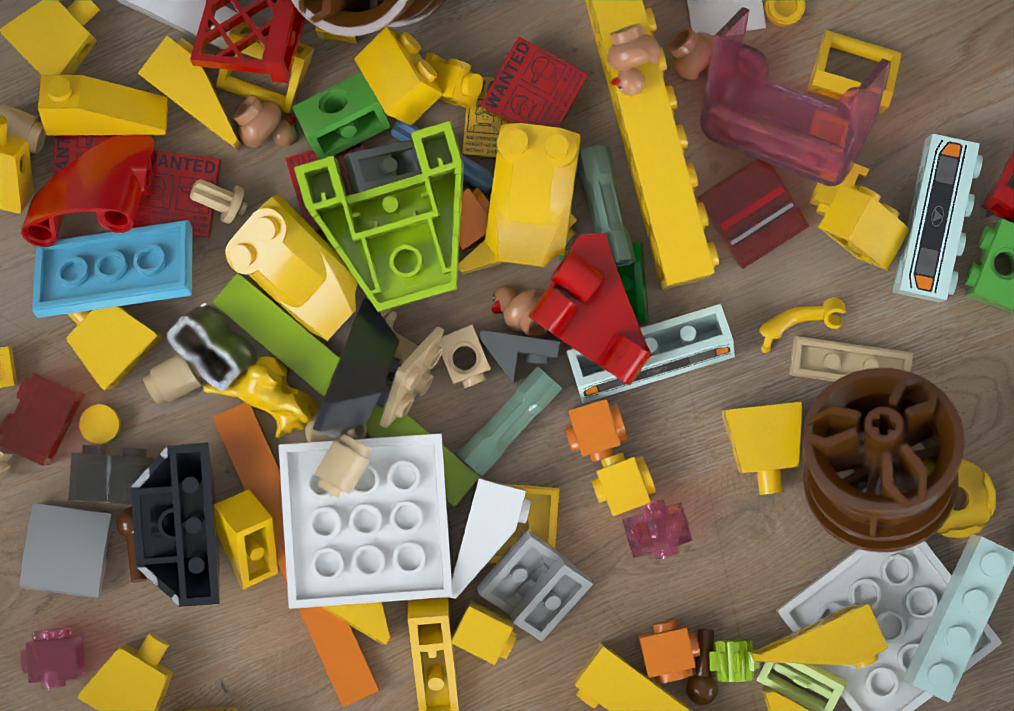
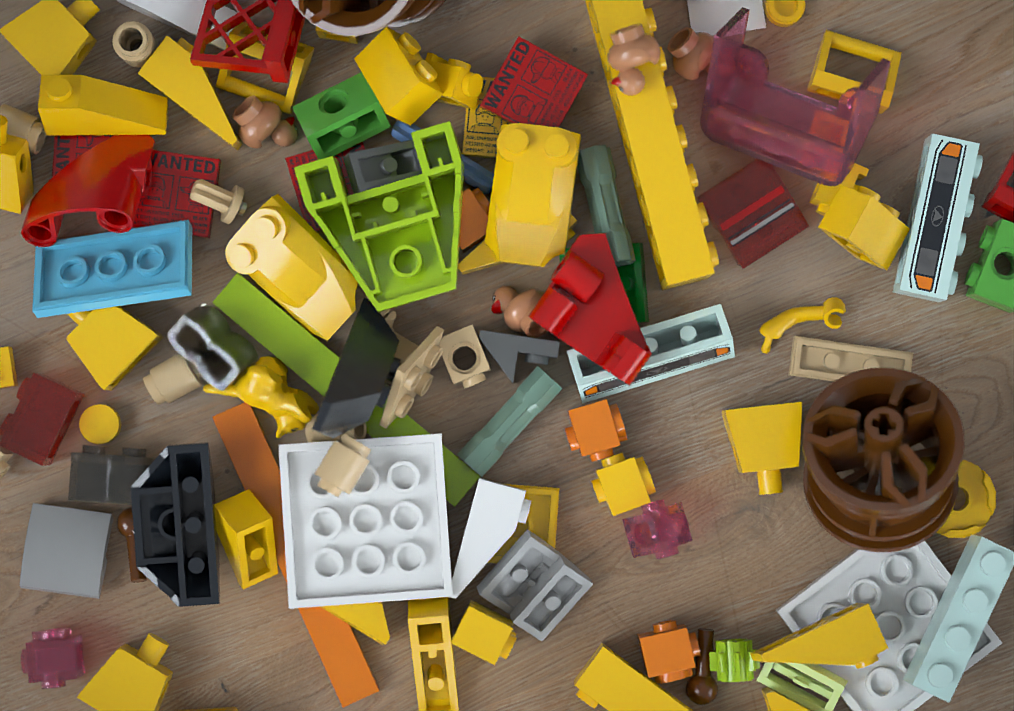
none -> tan brick [112,21,159,68]

